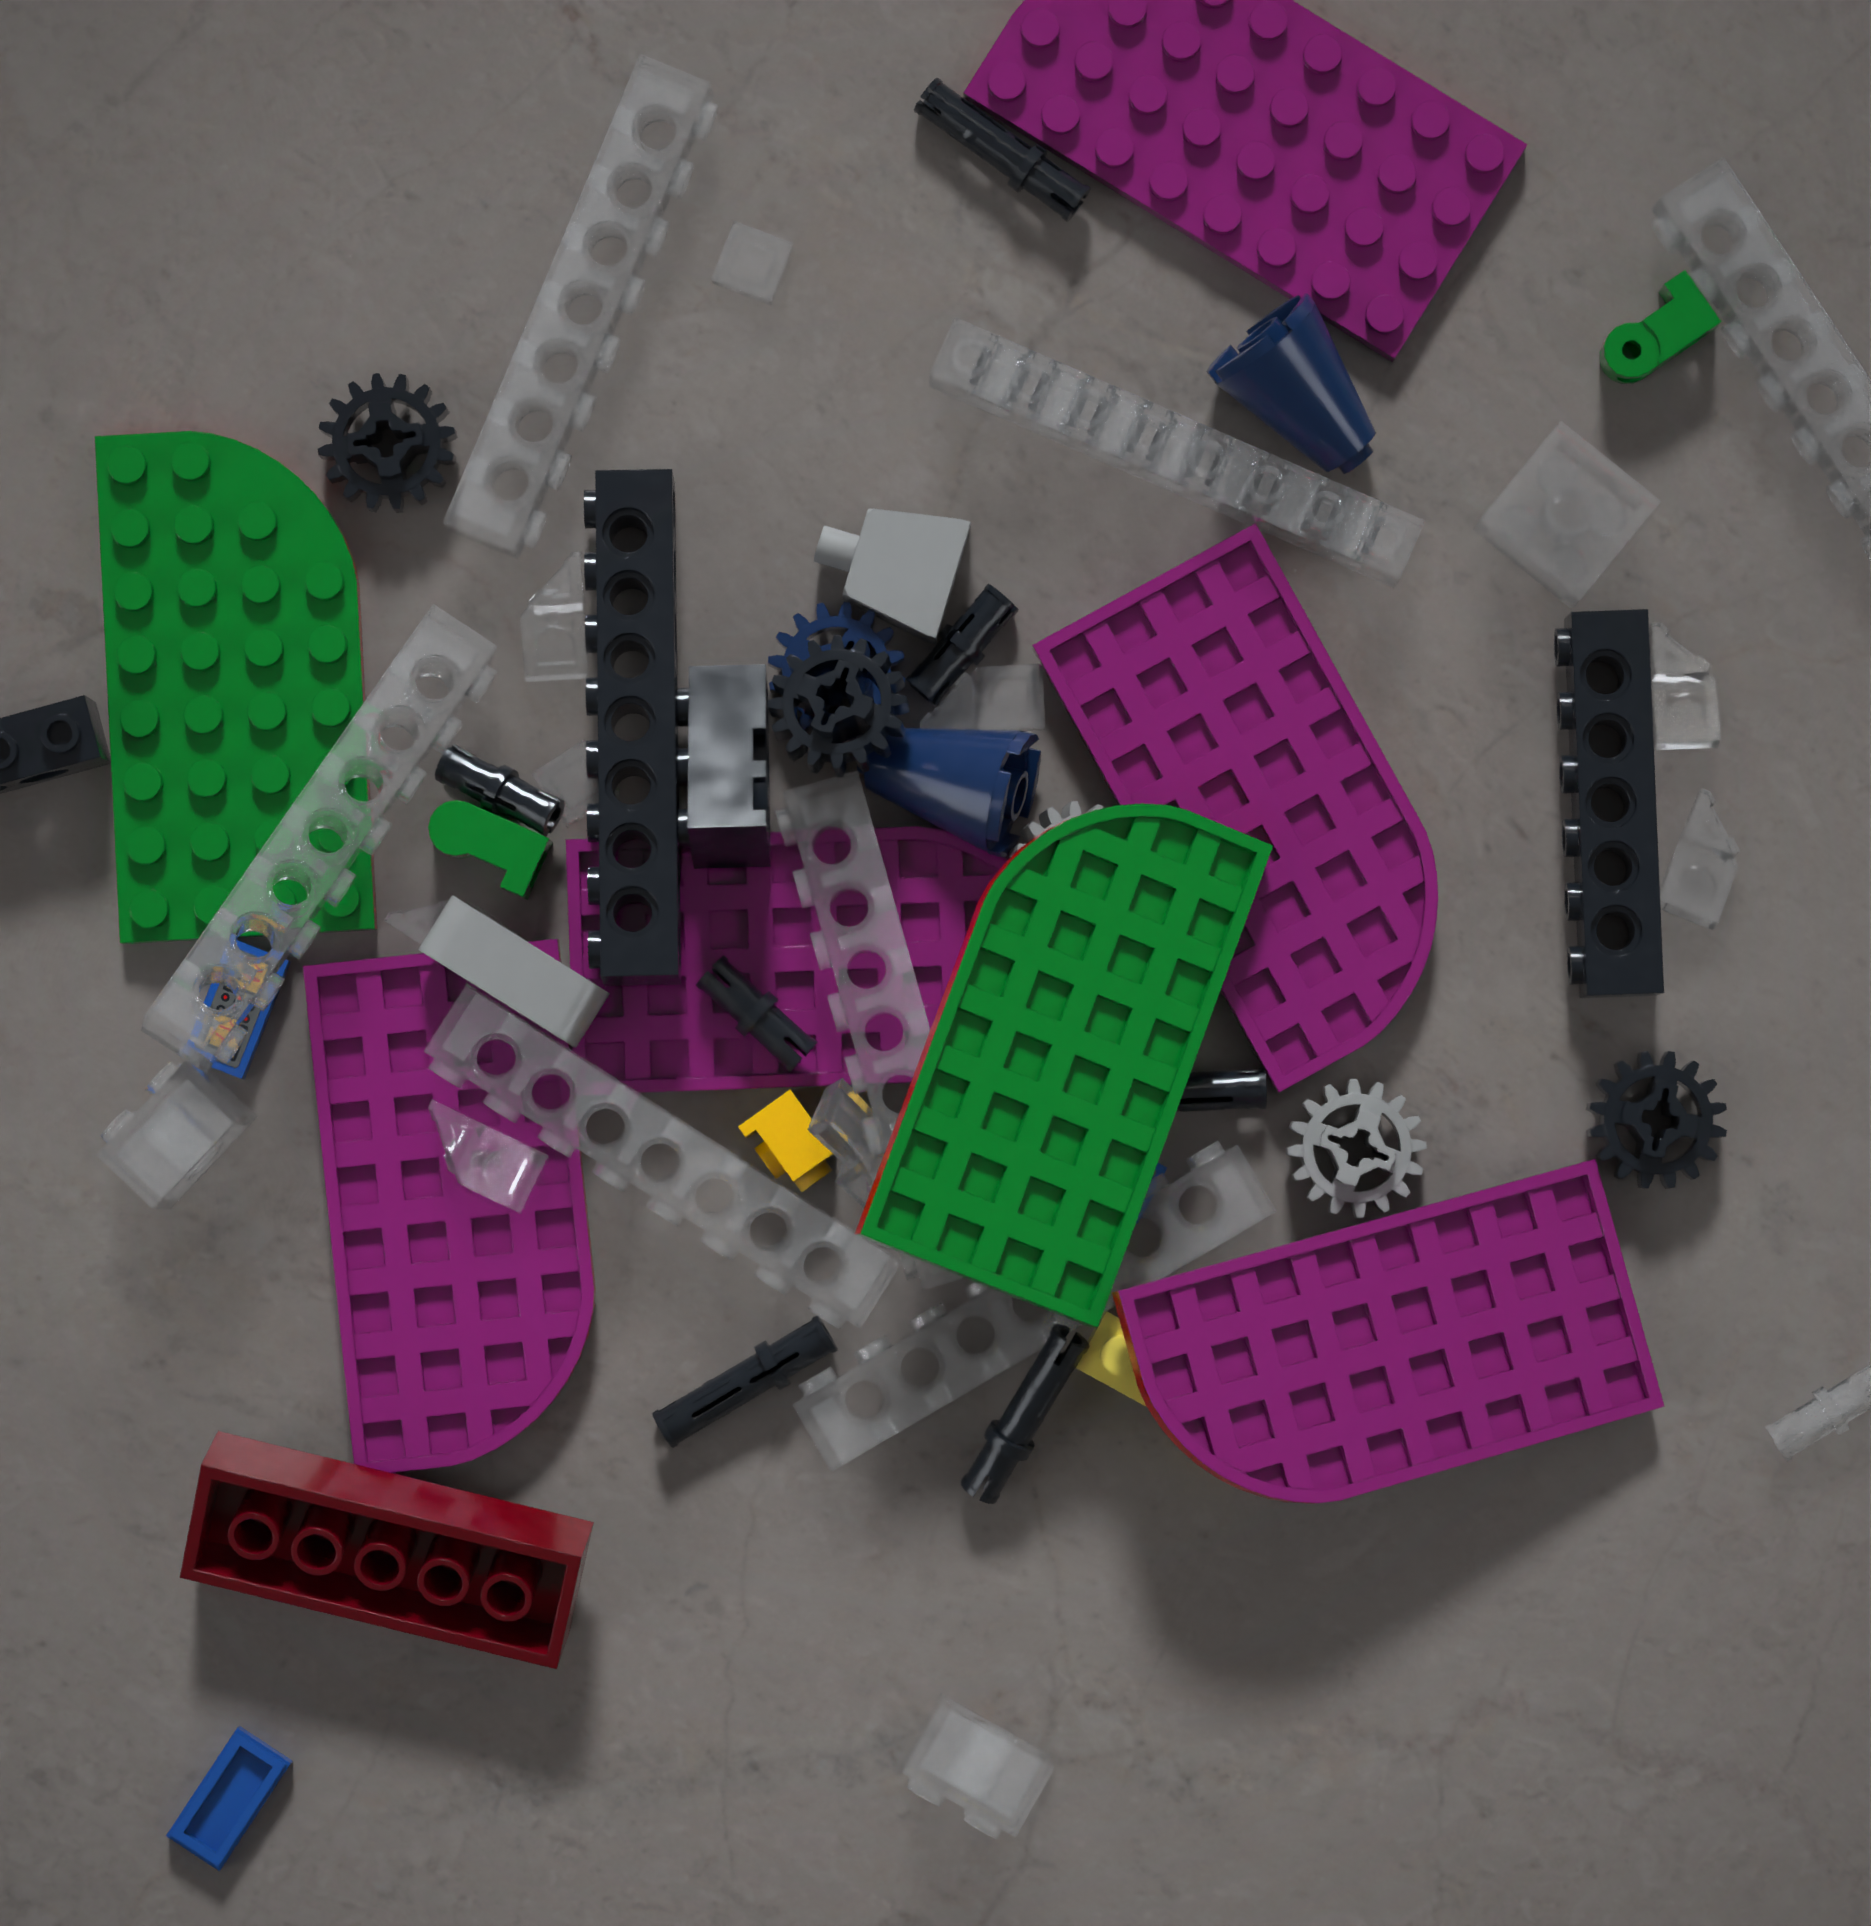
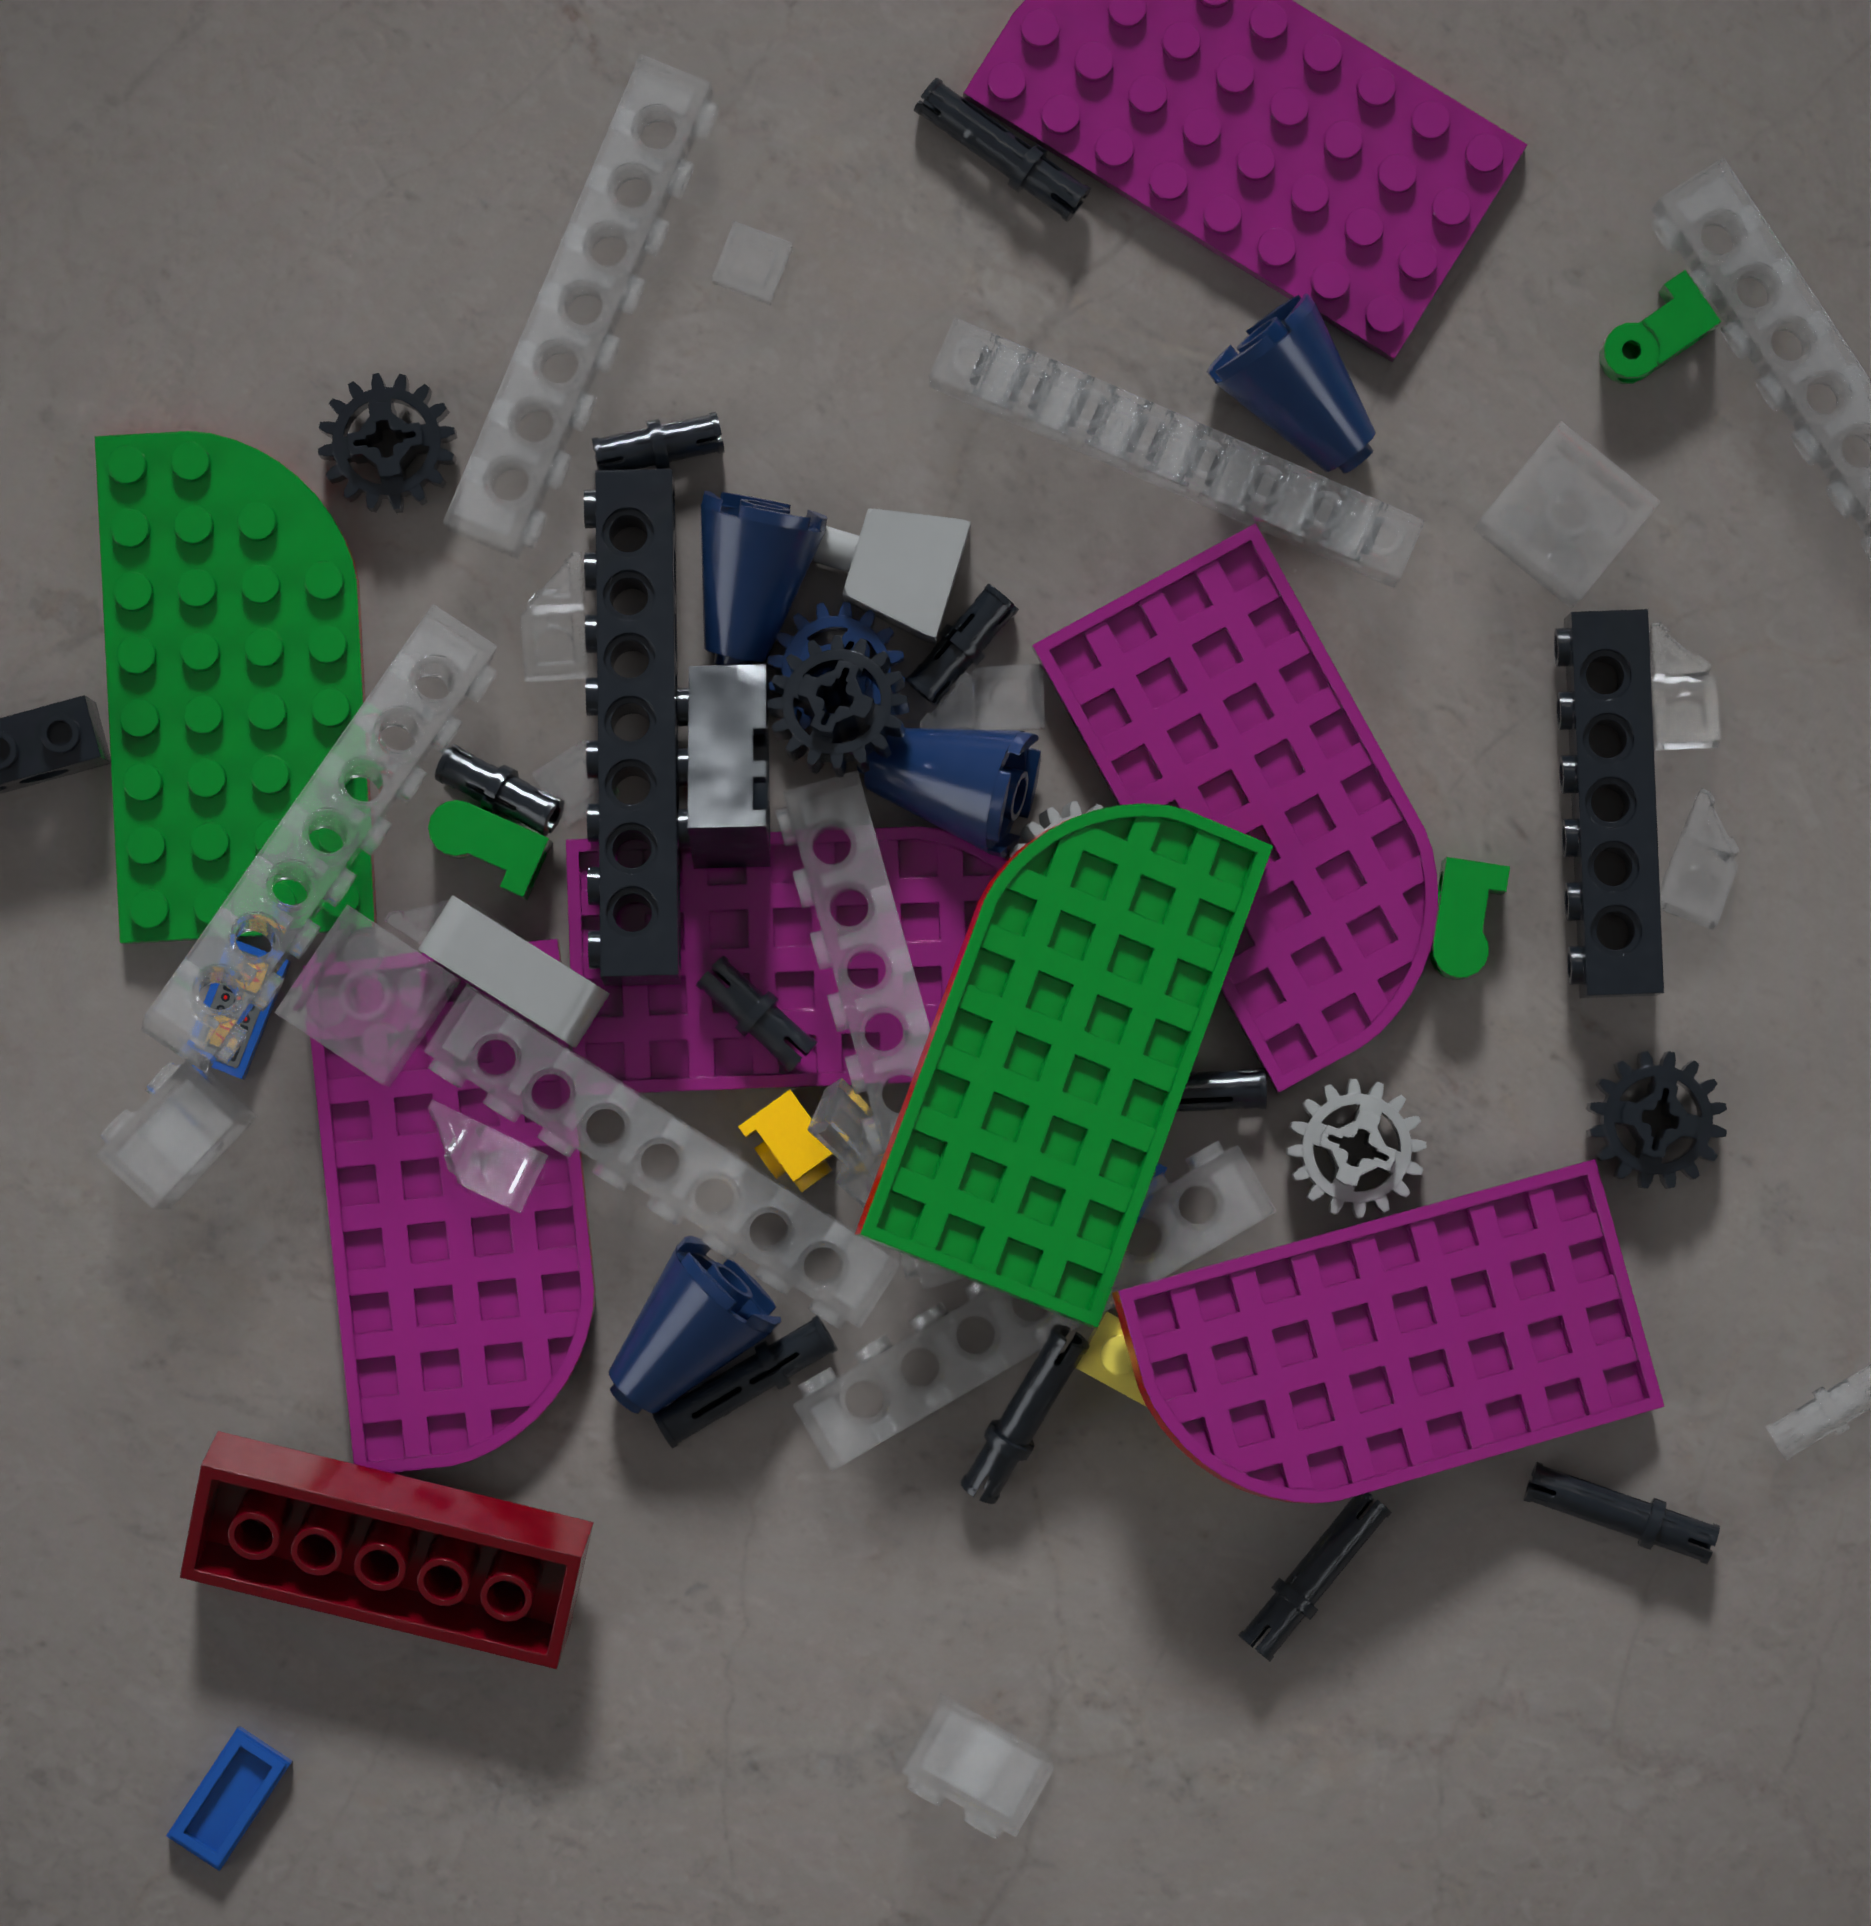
none -> clear brick [274,905,461,1087]
none -> black pin [591,412,725,470]
none -> dark blue cone [608,1235,781,1414]
none -> dark blue cone [700,491,827,665]
none -> black pin [1238,1492,1392,1662]
none -> green leg [1429,857,1510,980]
none -> black pin [1524,1462,1720,1564]

